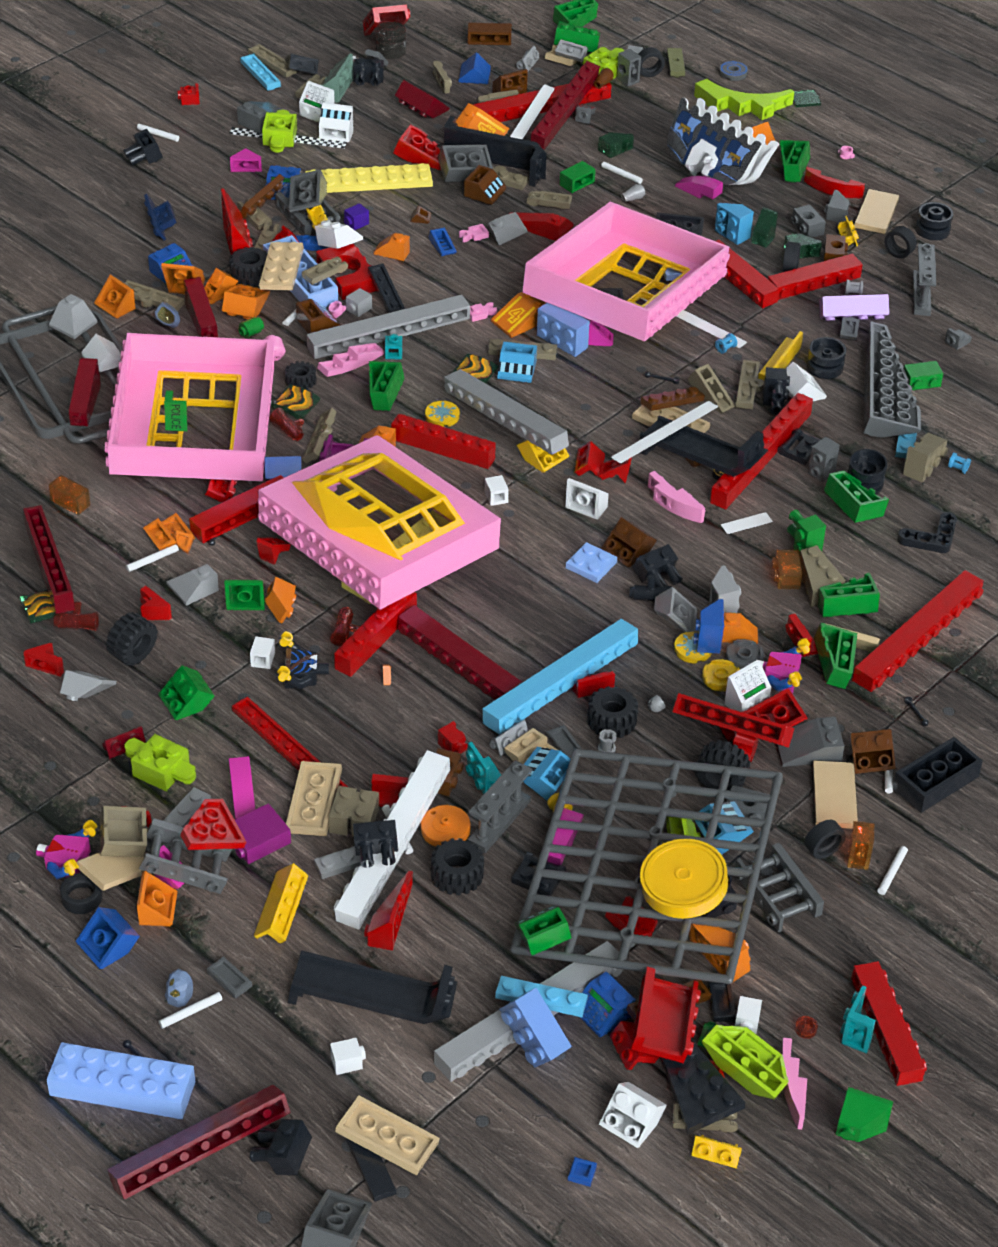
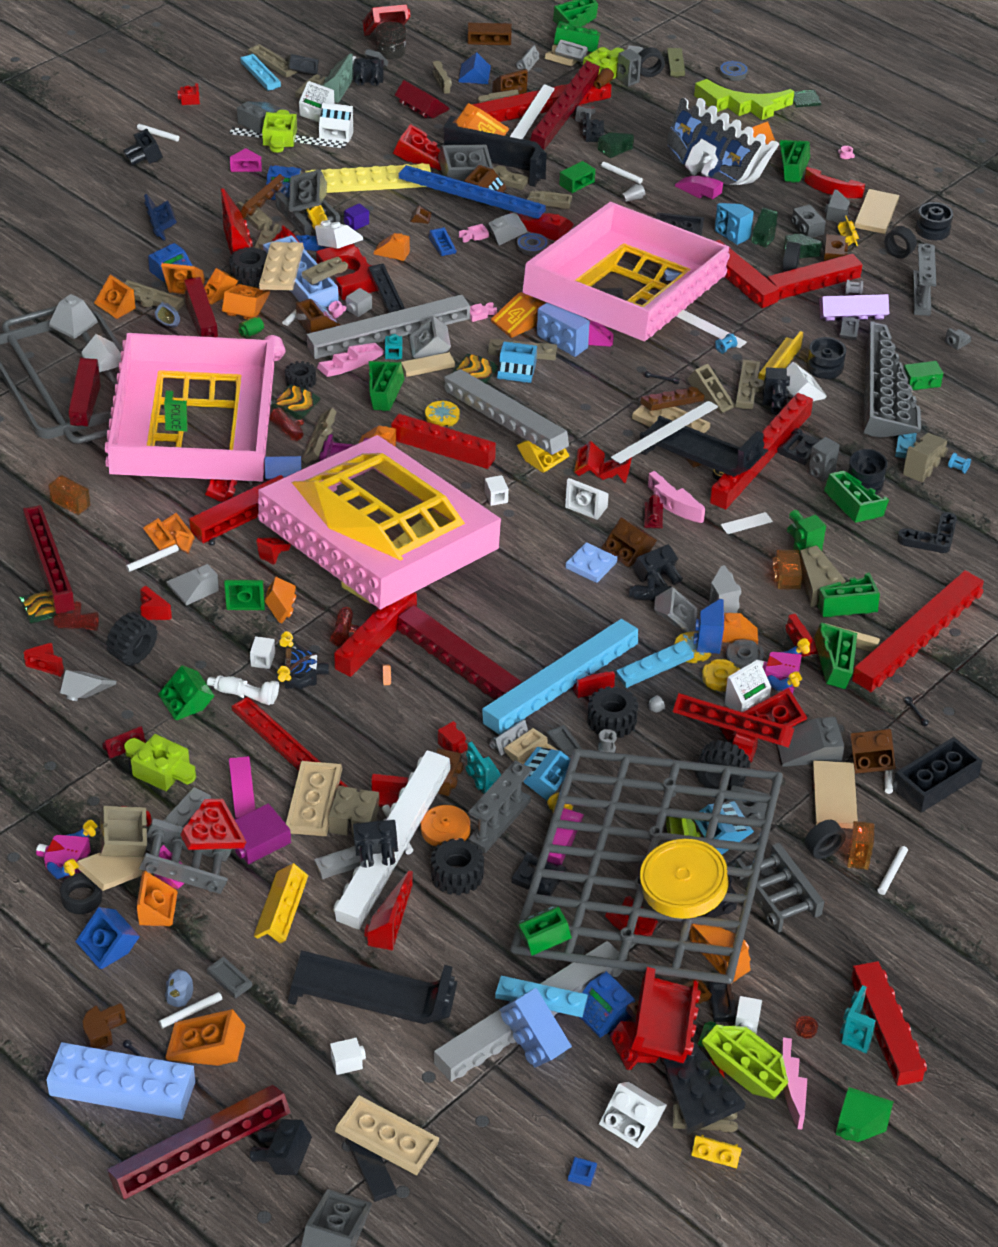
none -> reddish brown brick [83,1003,127,1049]
none -> orange slope [165,1009,246,1066]
none -> white piece [207,675,279,705]
none -> blue plate [399,165,546,219]
none -> tan tile [401,352,455,377]
none -> light grey slope [409,316,451,359]
none -> dark grey tile [516,233,549,256]
none -> black bracket [583,113,604,142]
none -> medium azure plate [616,640,694,688]
none -> dark red hinge [644,494,663,529]

